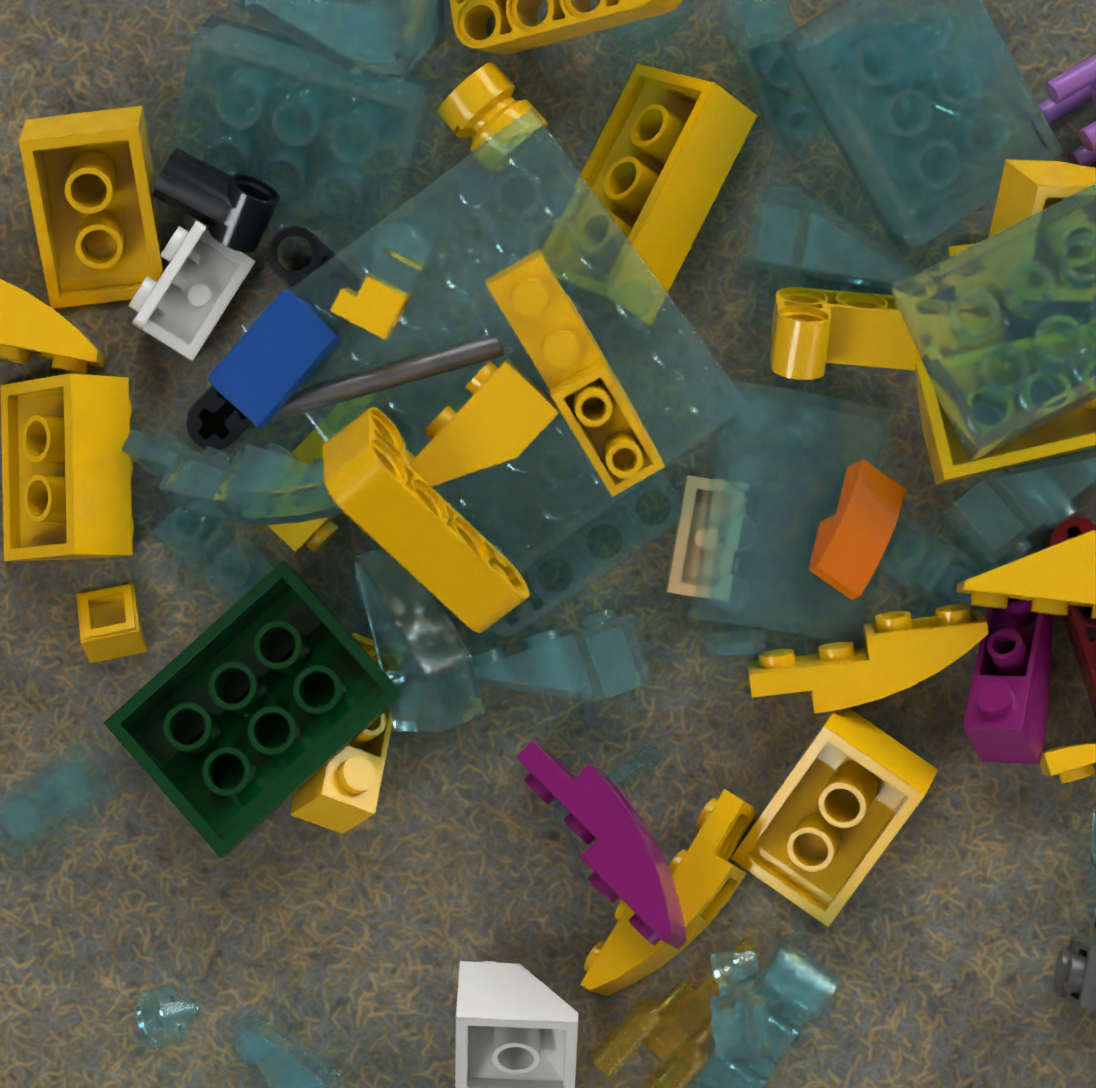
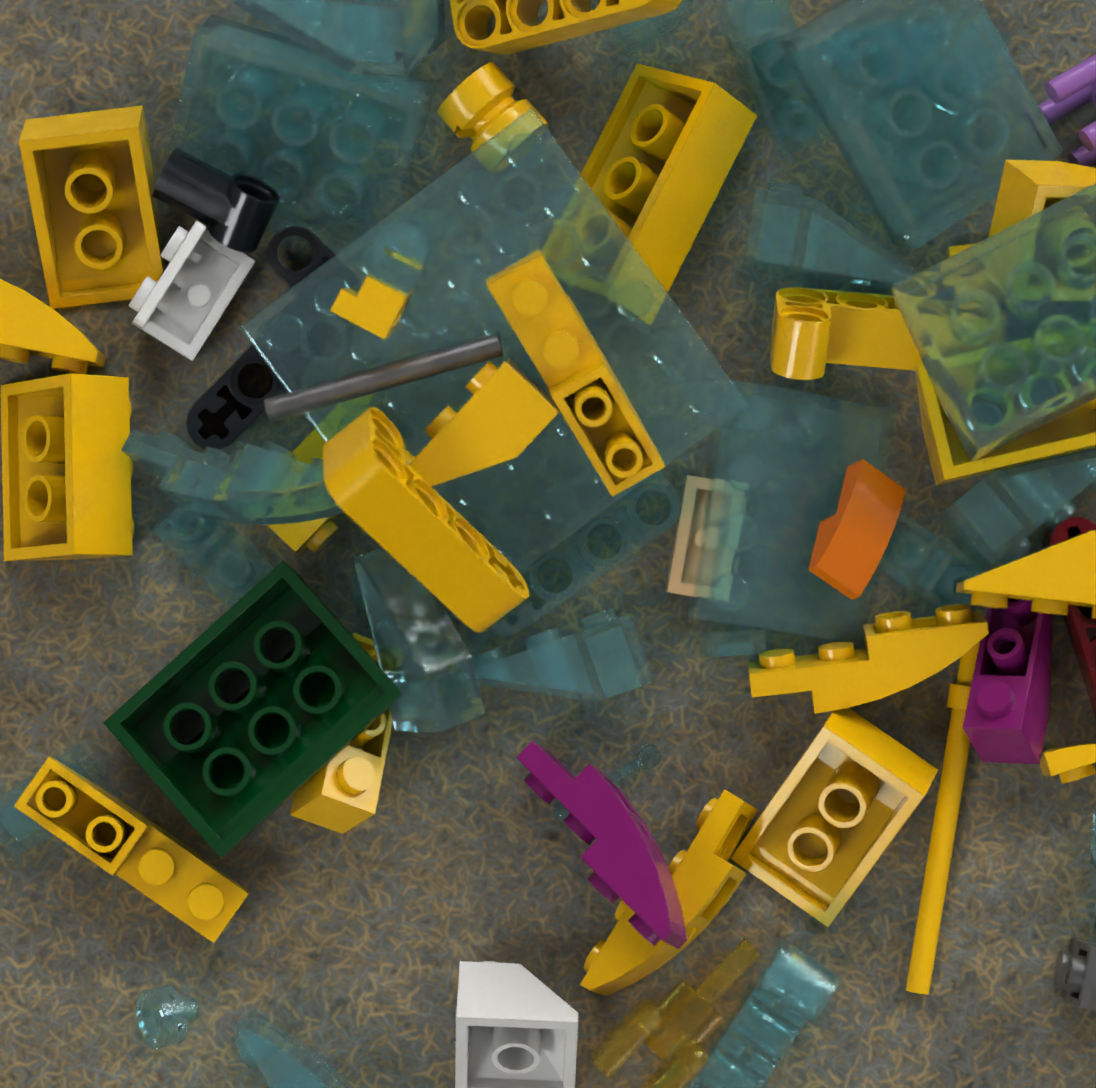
yellow slope [76,582,147,663] -> none
blue slope [208,289,342,429] -> none
clear light blue plate [710,950,773,1059] -> none
none -> yellow slope [14,756,250,943]
none -> yellow bar [905,642,980,995]

